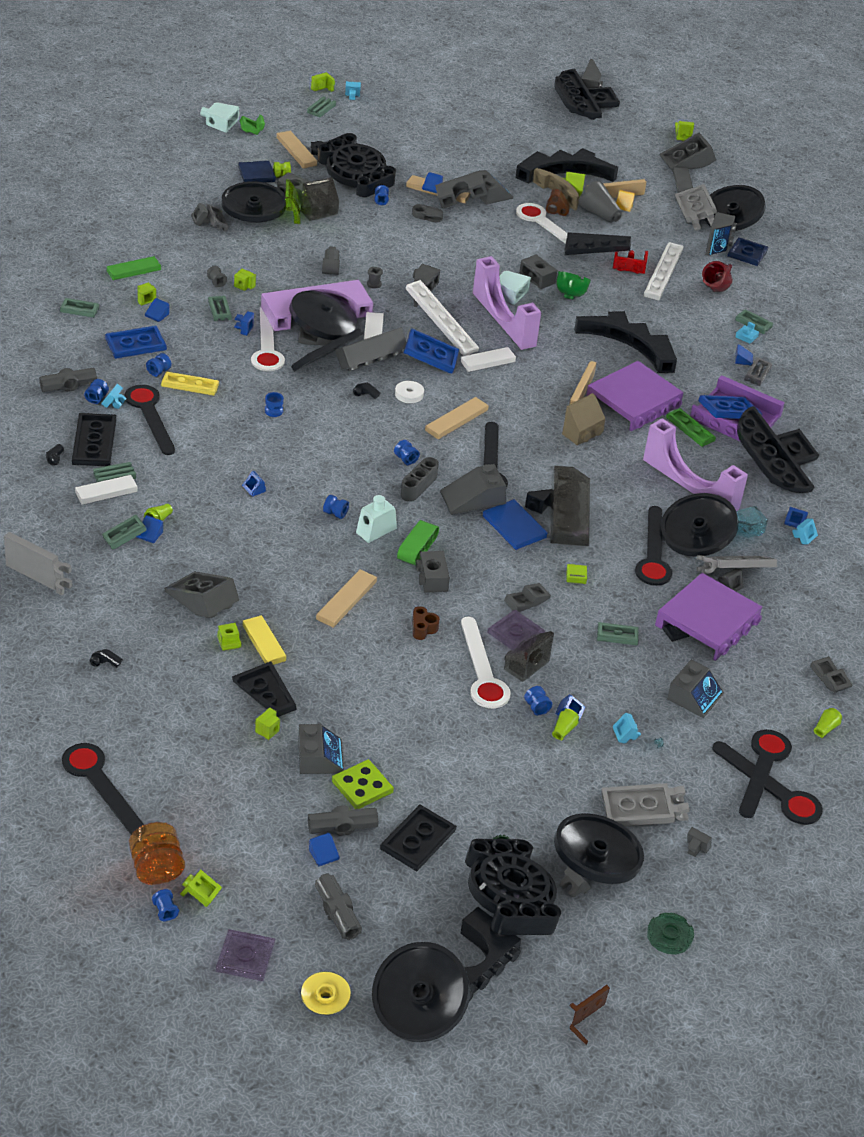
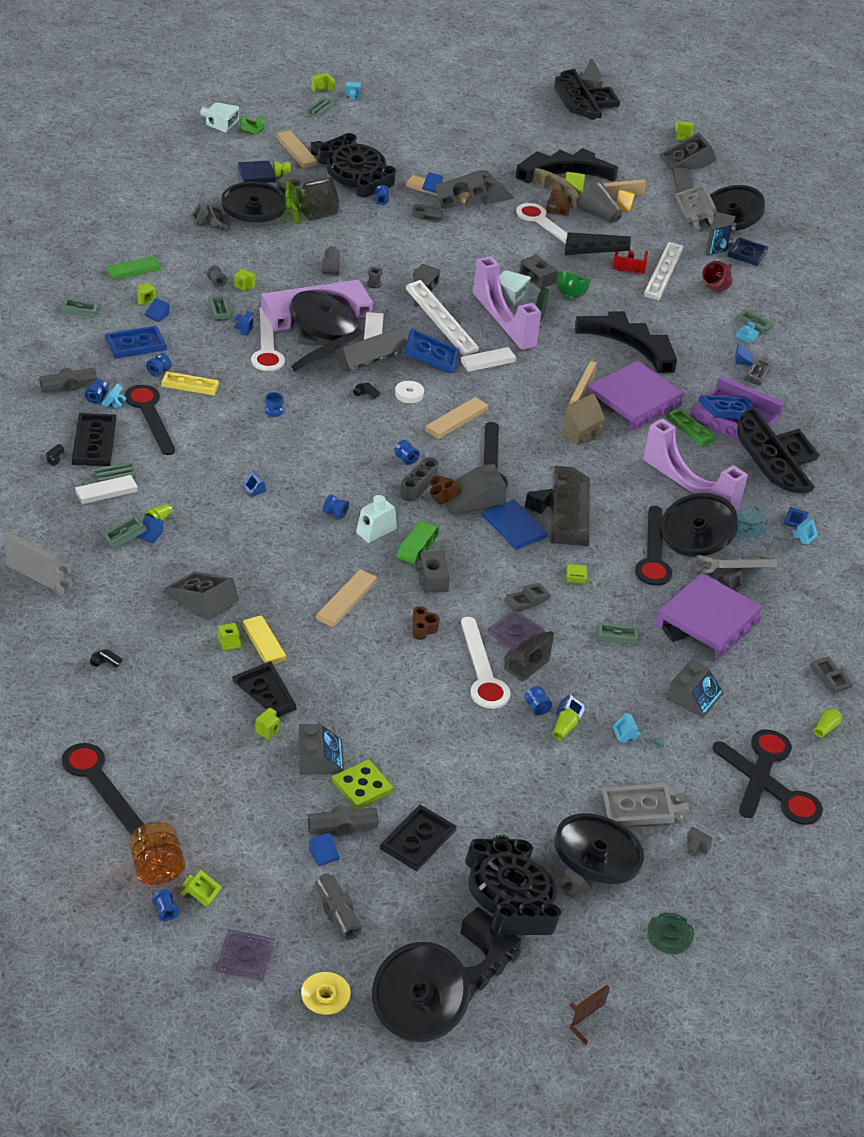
none -> reddish brown piece [430,475,461,504]
none -> dark green tile [536,287,549,322]

